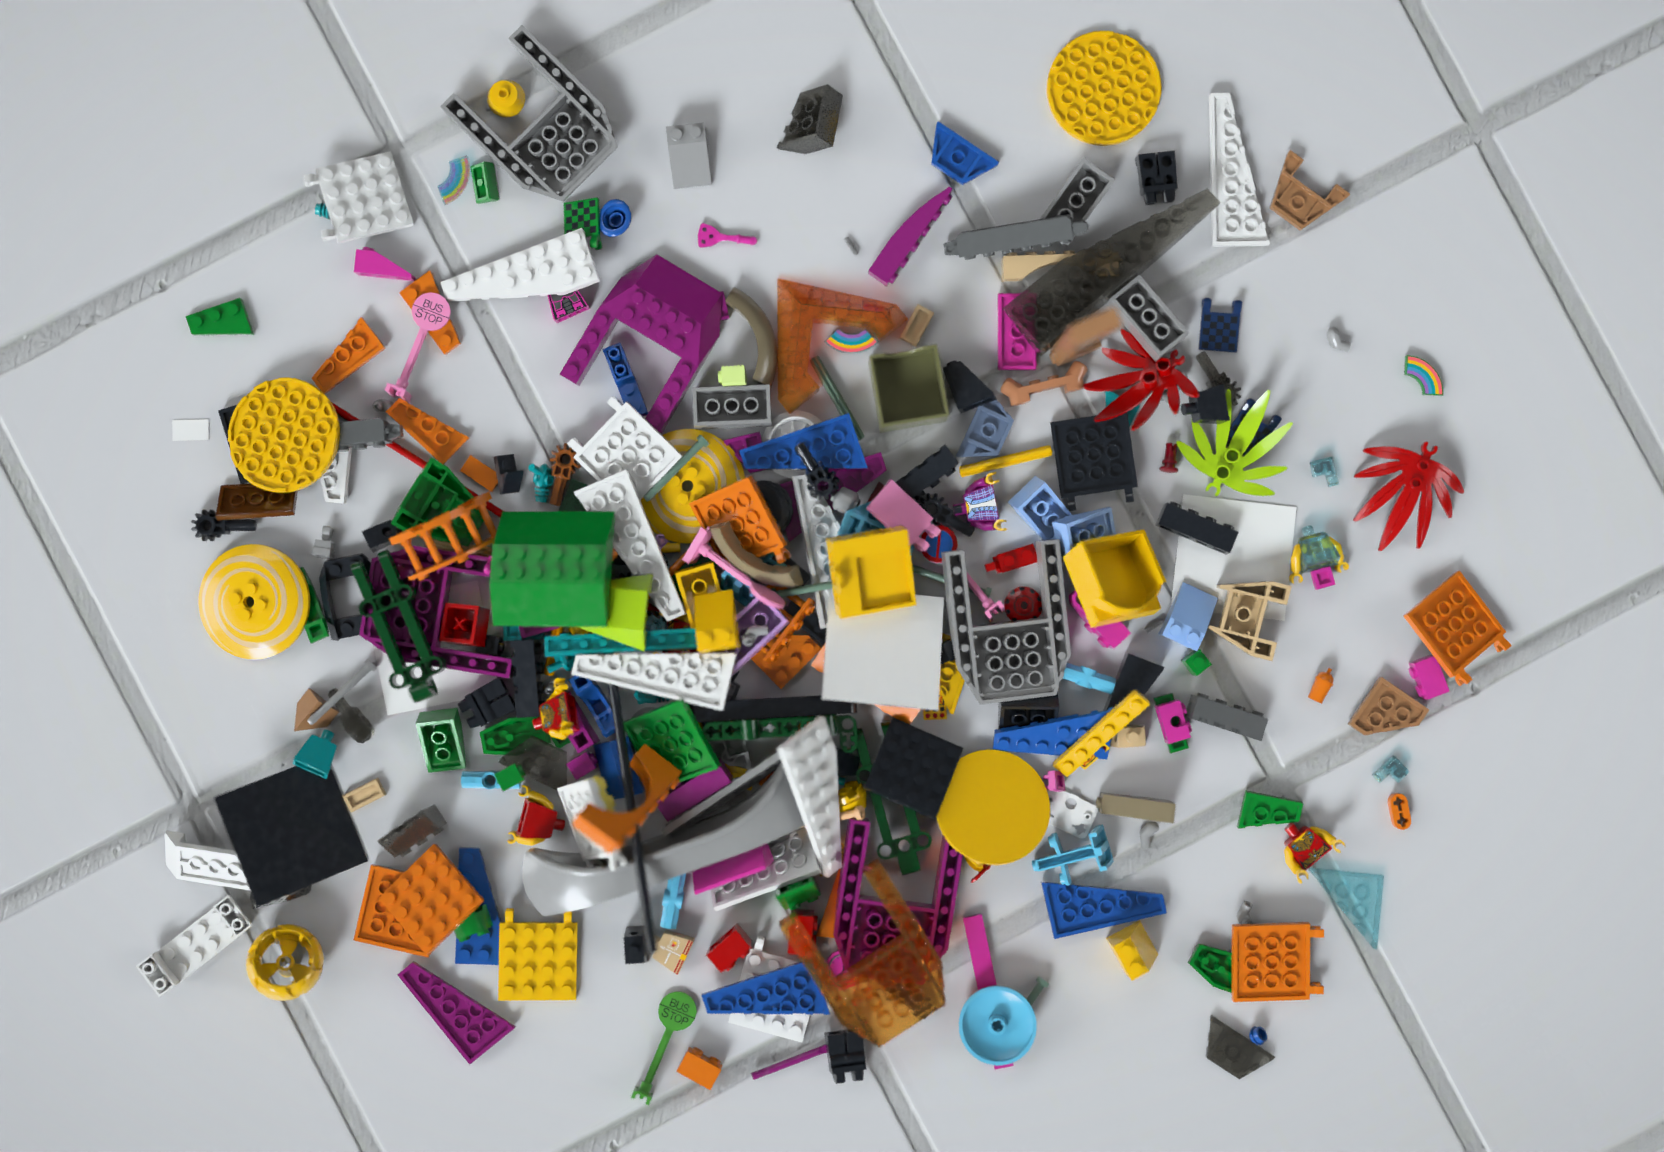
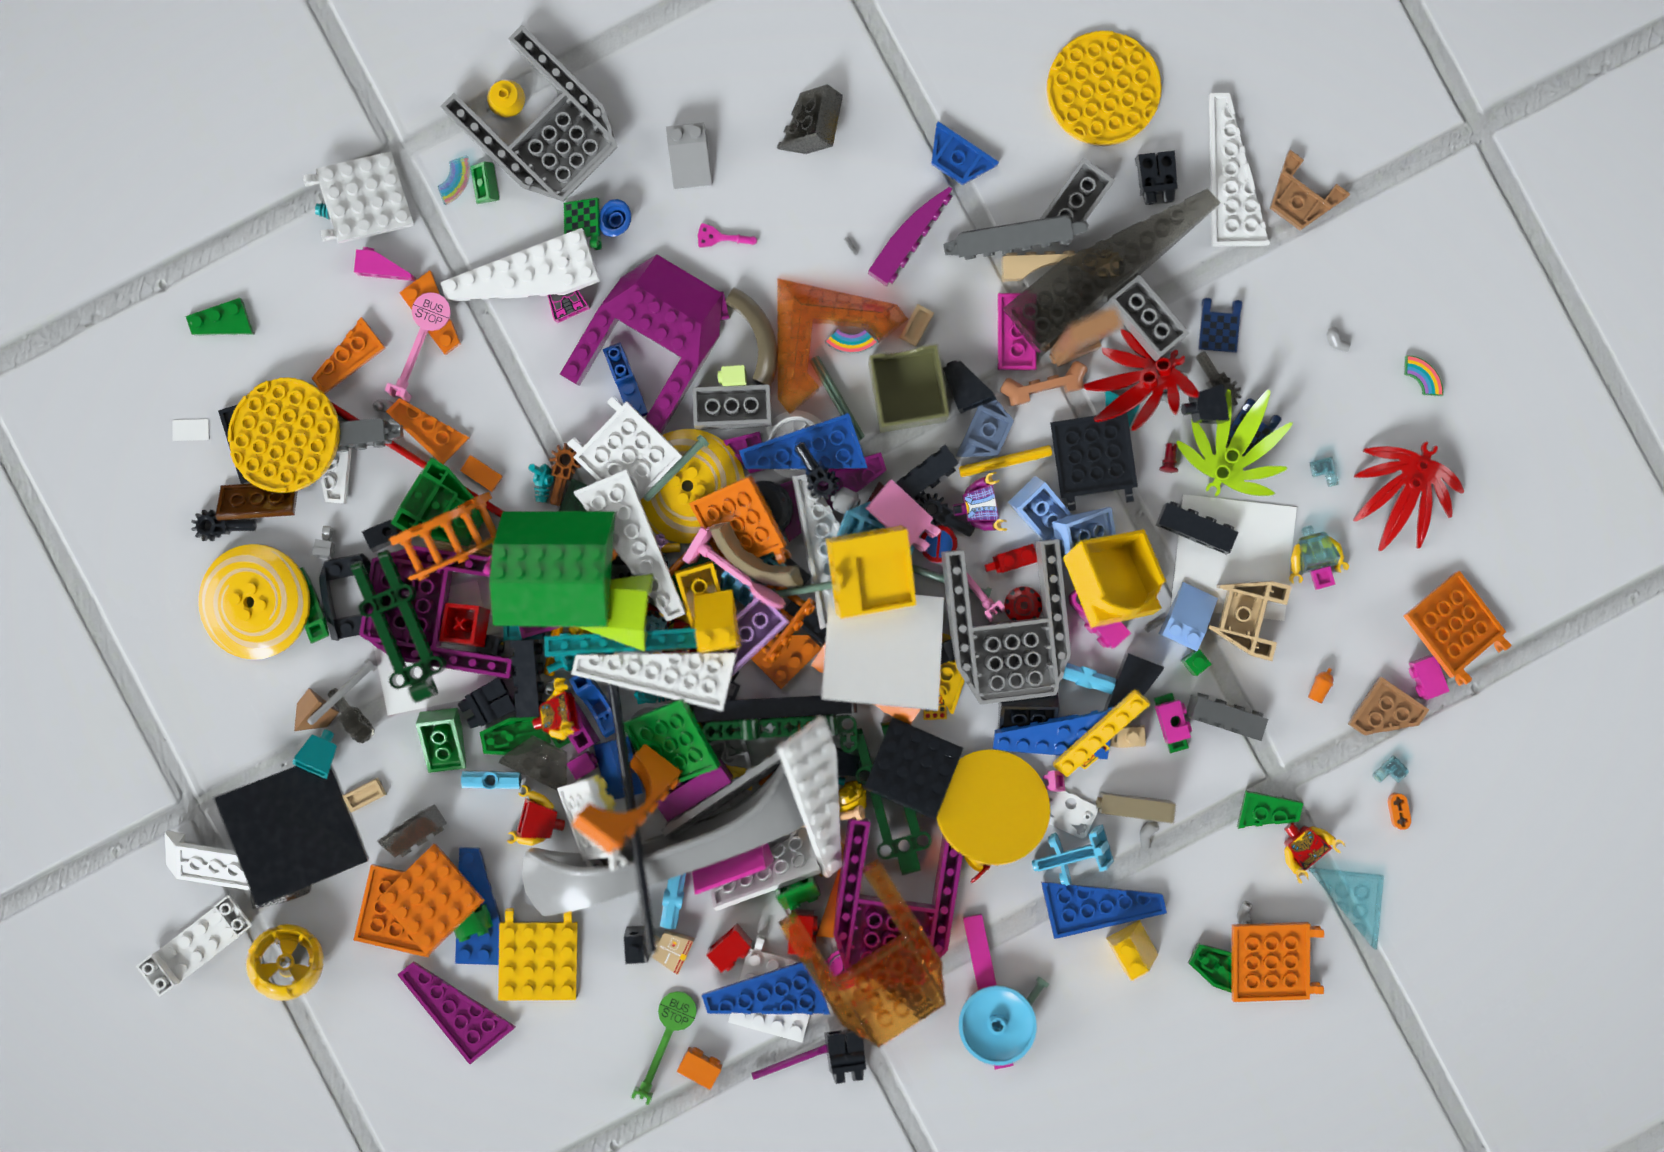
black slope [493,454,524,495] -> none
green brick [494,763,526,792] -> none
light grey arm [742,625,769,646] -> none
clear smoke wing [1206,1015,1275,1080] -> none
blue plate [1249,1026,1267,1045] -> none

